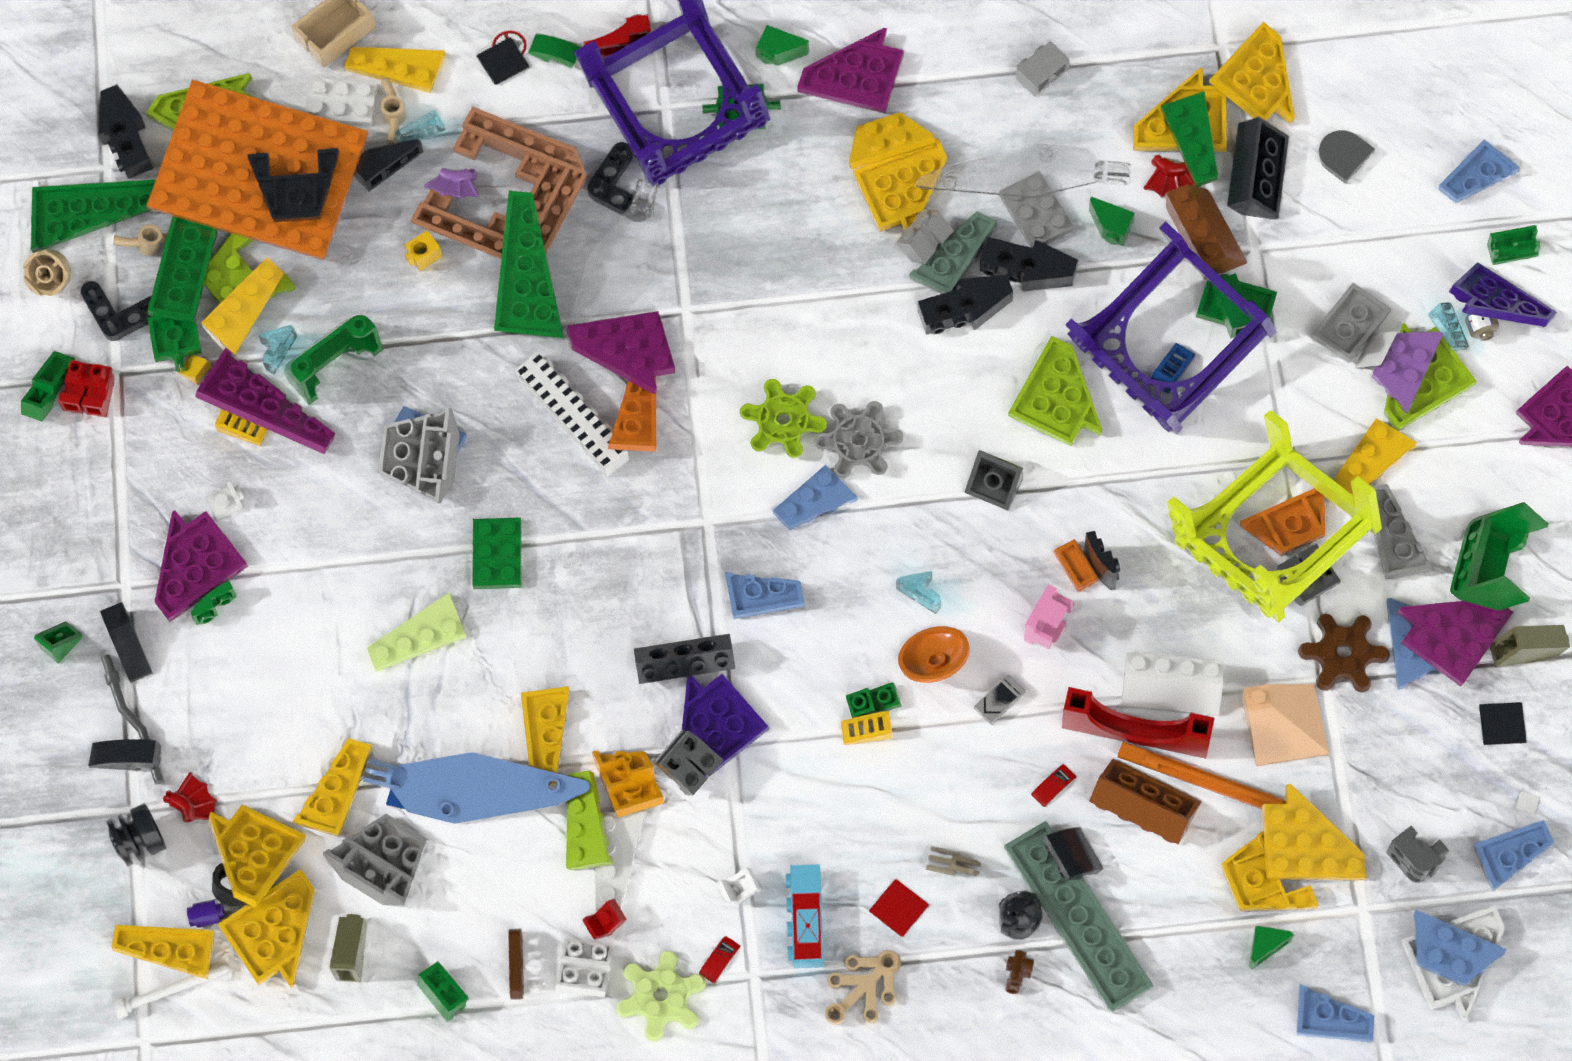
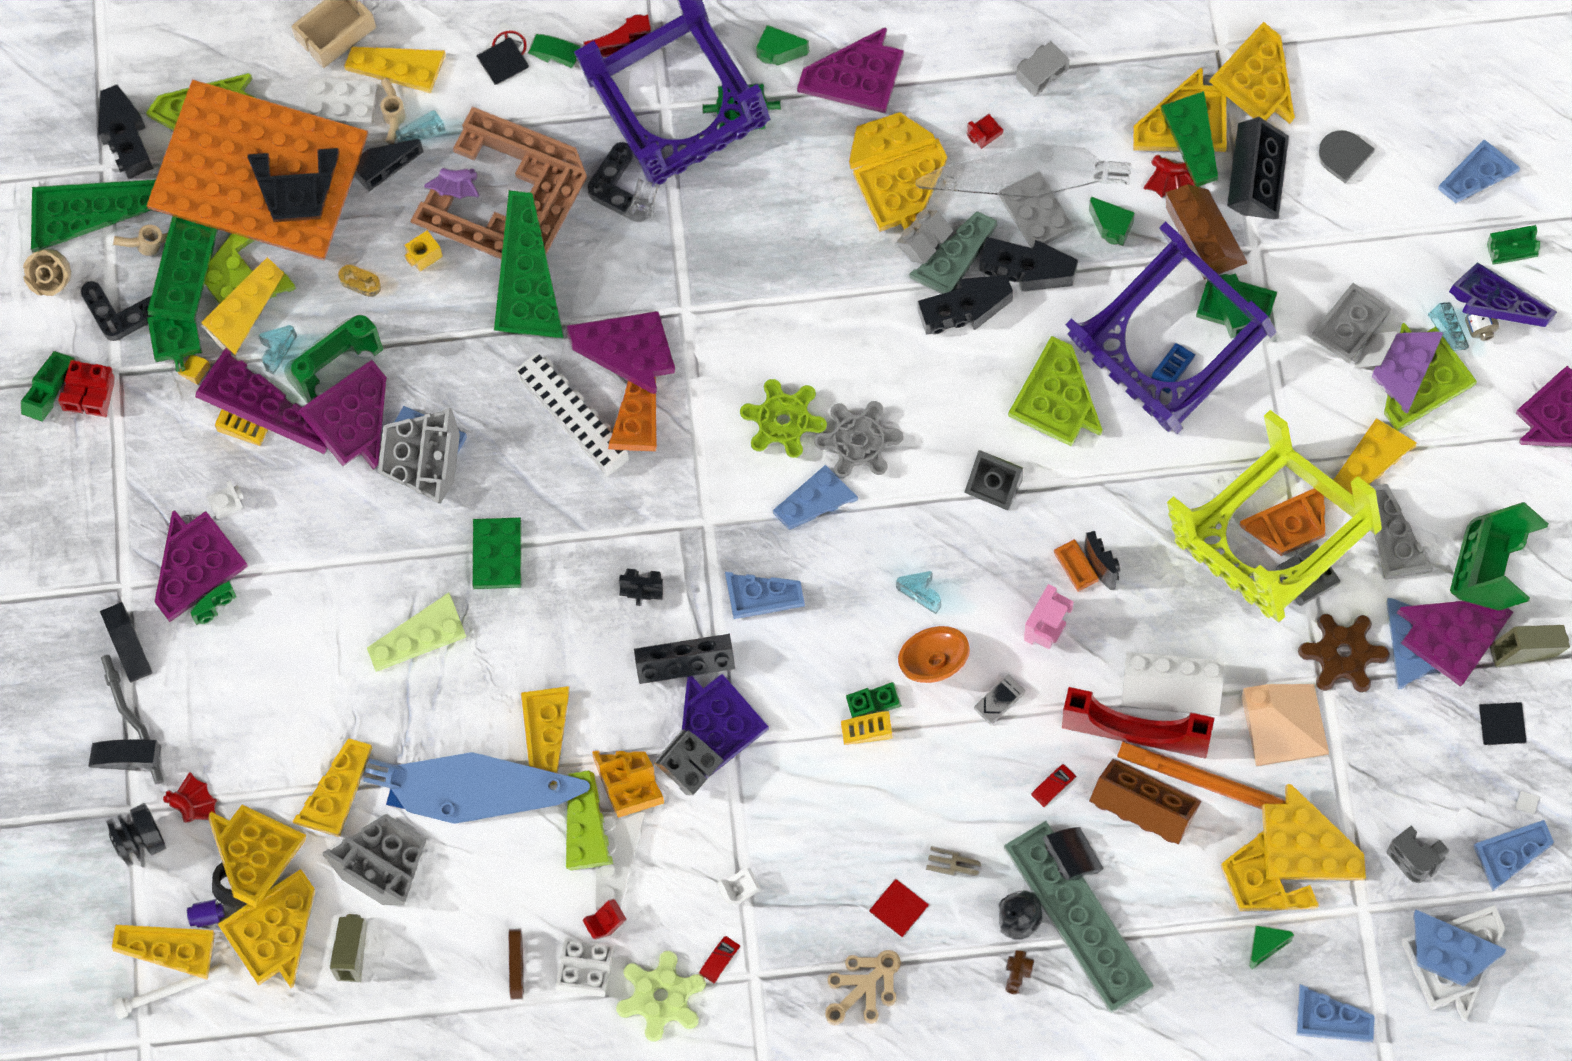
green slope [34,621,83,664] -> none
green hinge [417,961,469,1022] -> none
medium azure brick [786,864,824,969] -> none
none -> magenta wing [299,360,387,470]
none -> clear yellow beam [338,265,381,297]
none -> black hips [619,568,663,606]
none -> red bracket [967,114,1003,149]

